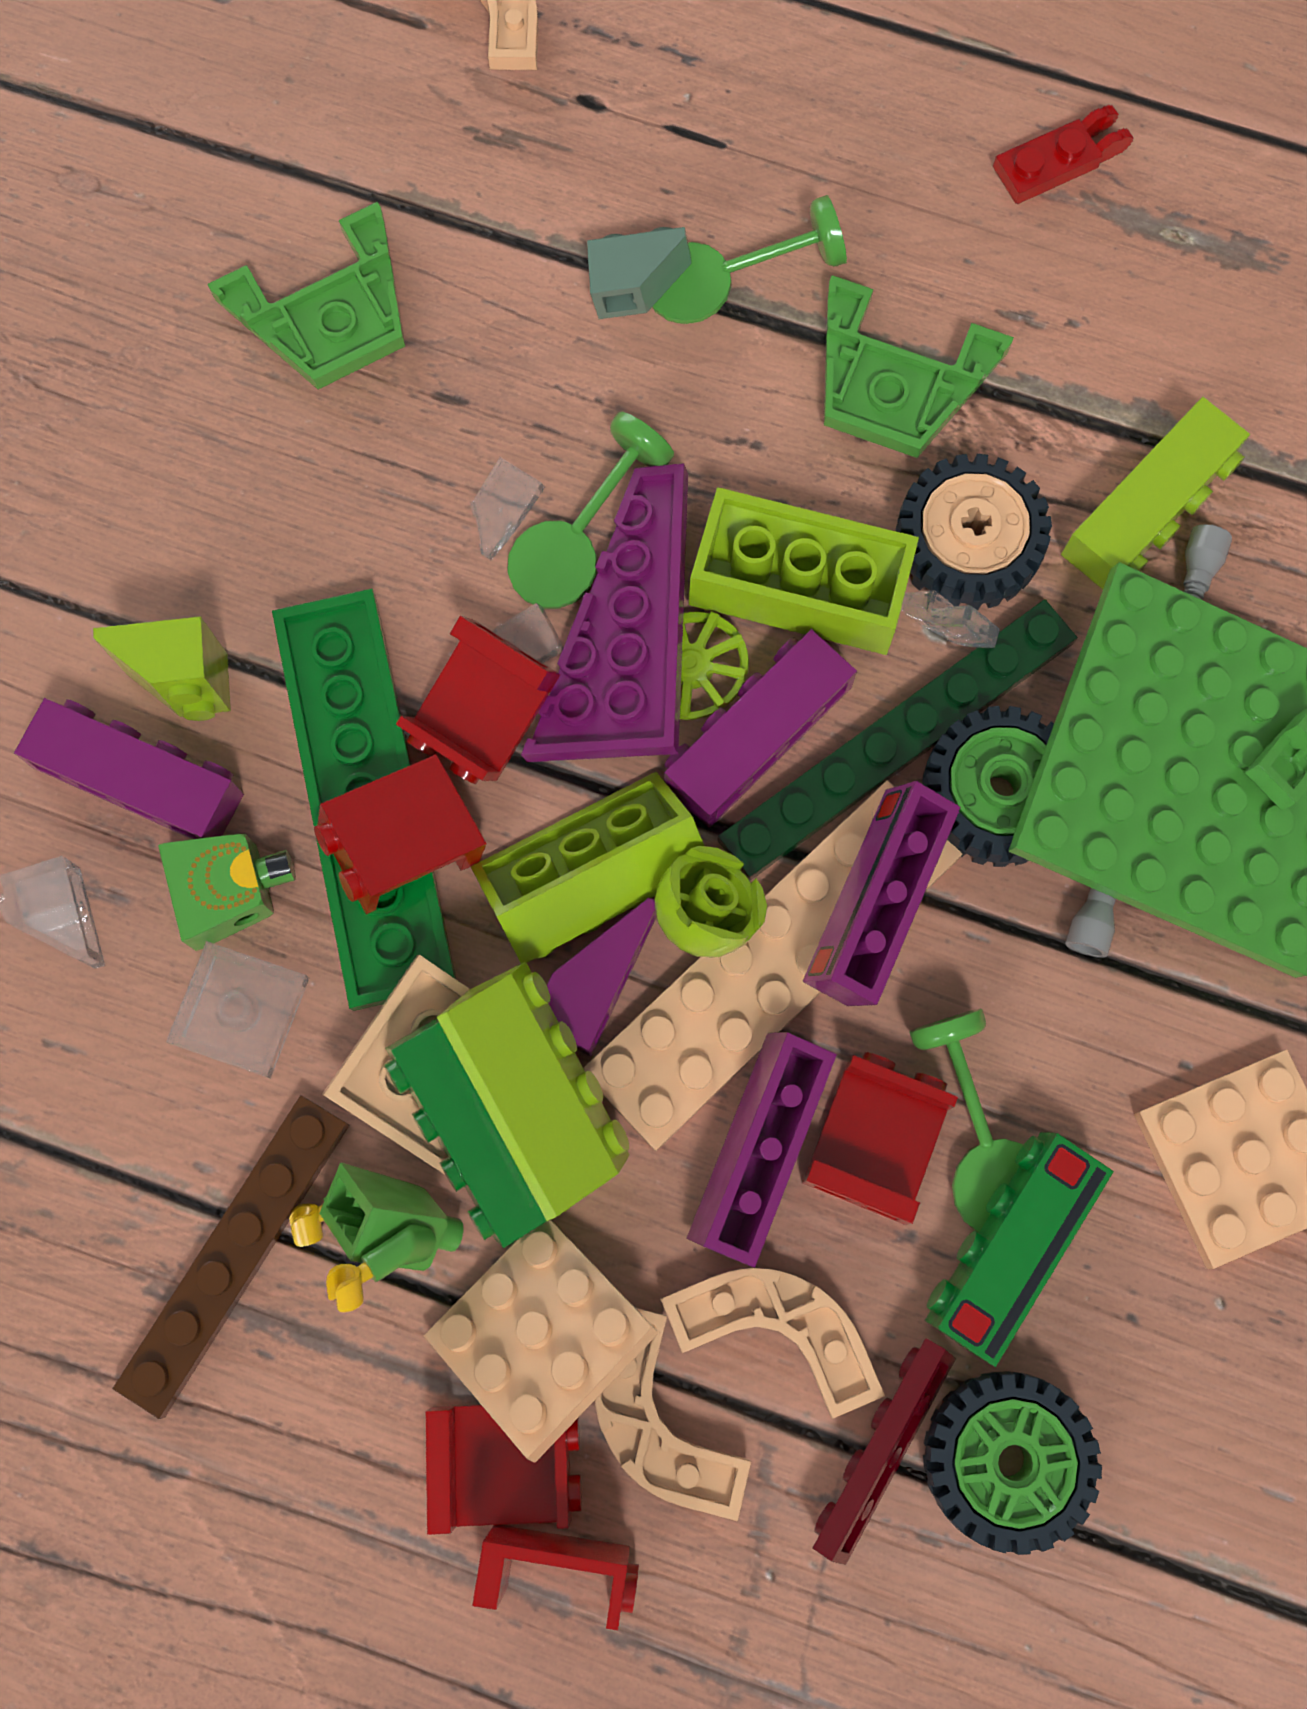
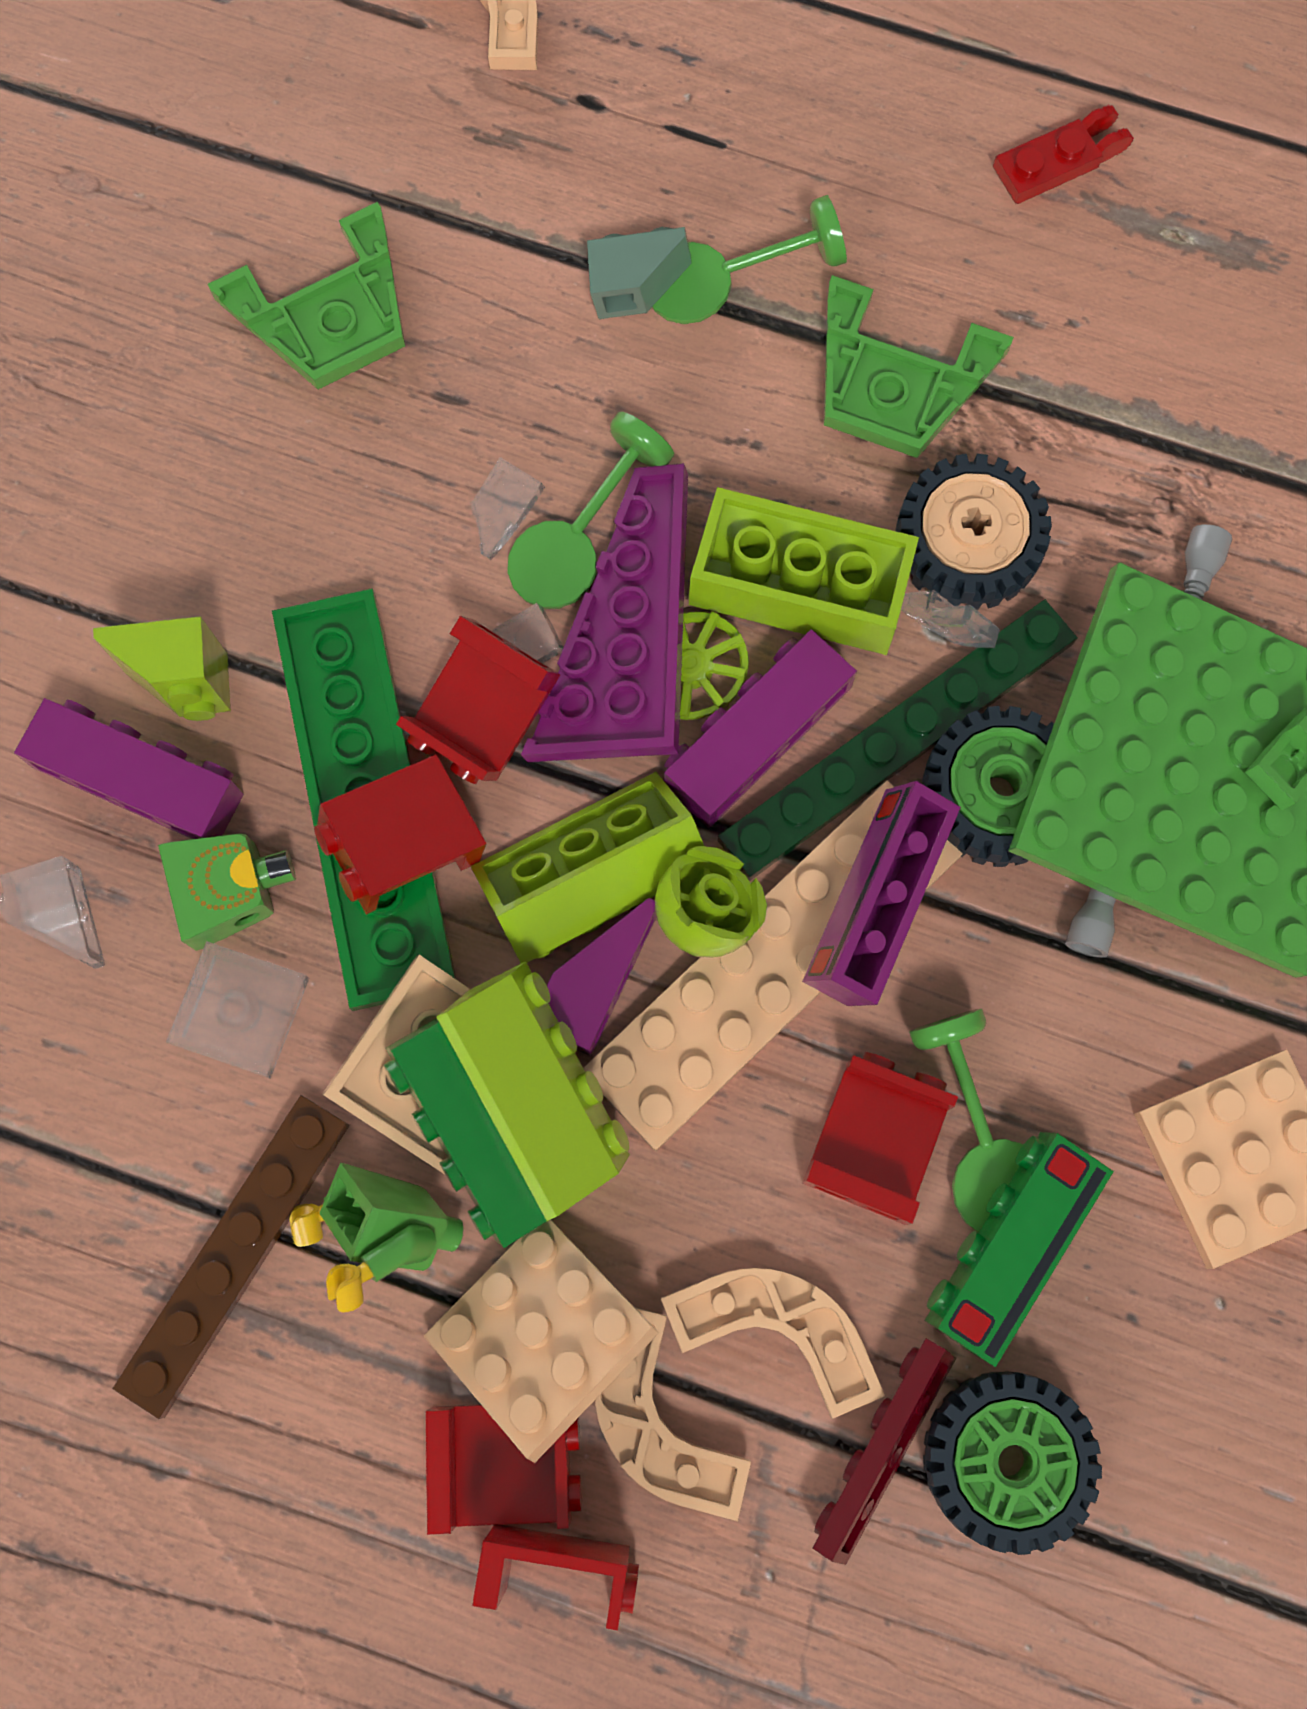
magenta brick [686,1032,837,1268] -> none
lime brick [1061,397,1250,589] -> none

